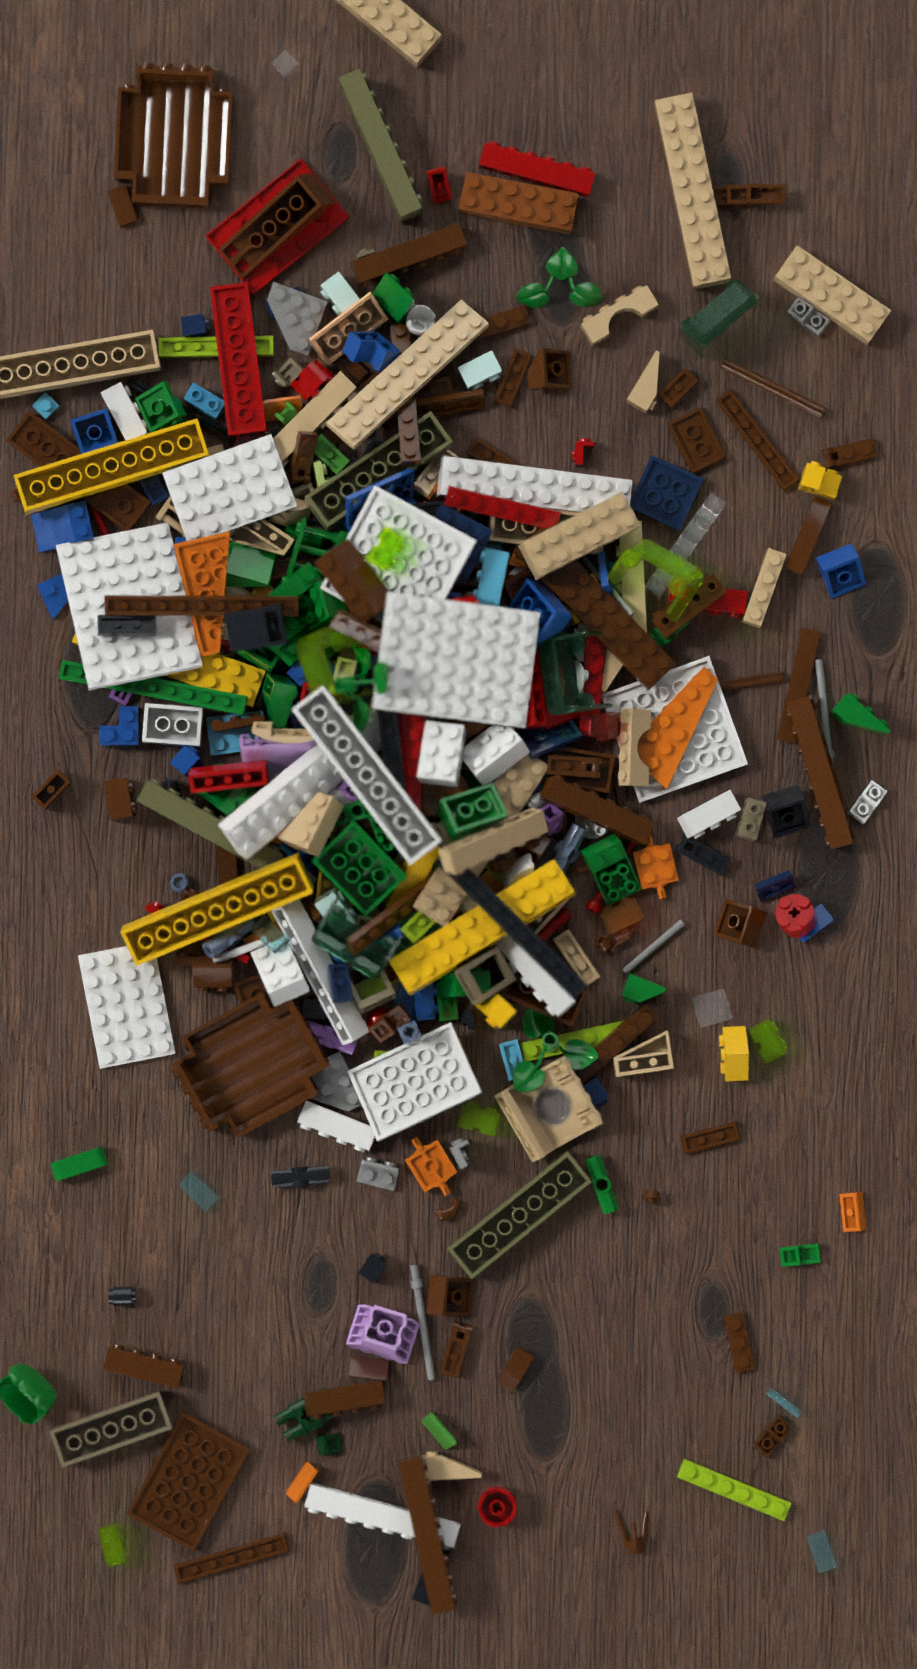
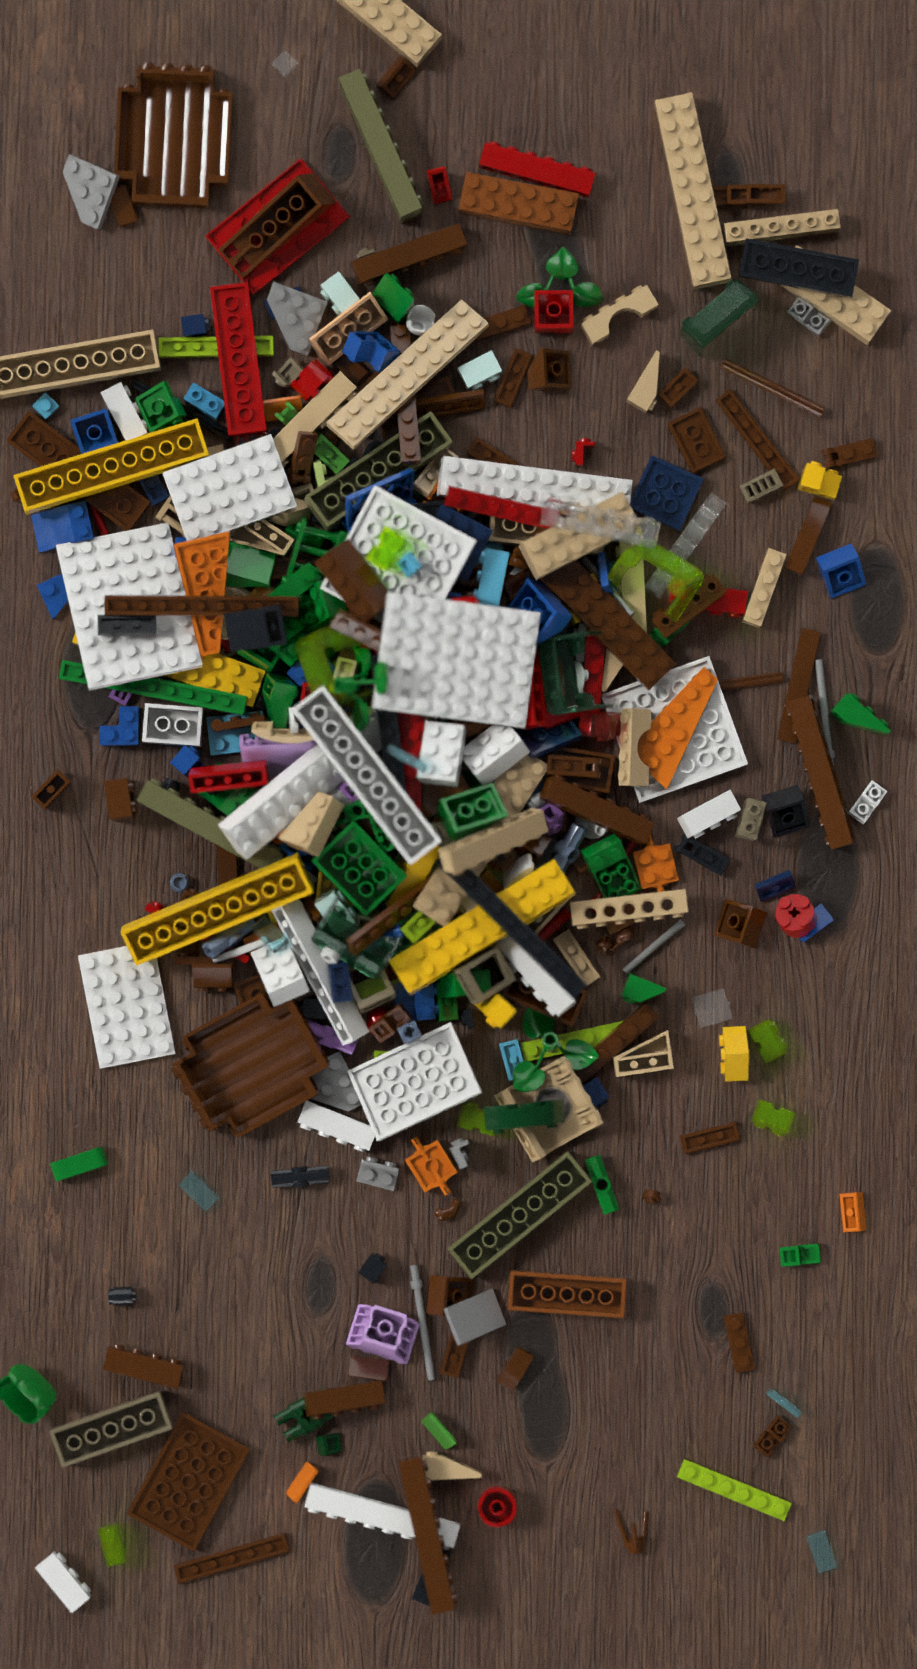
none -> white brick [35,1551,91,1613]
none -> light grey plate [63,154,120,230]
none -> white tile [288,707,299,733]
none -> white tile [320,947,341,964]
none -> reddish brown slope [376,56,417,99]
none -> clear light blue tile [387,745,427,772]
none -> medium azure plate [396,551,422,578]
none -> light grey tile [444,1288,506,1345]
none -> dark green brick [484,1099,565,1134]
none -> dark orange brick [508,1270,626,1318]
none -> red slope [534,290,573,333]
none -> clear brick [540,496,660,548]
none -> tan brick [570,889,688,929]
none -> tan brick [723,209,840,246]
none -> black plate [739,238,859,298]
none -> dark tan slope [739,468,784,503]
none -> clear neon green brick [750,1099,795,1137]

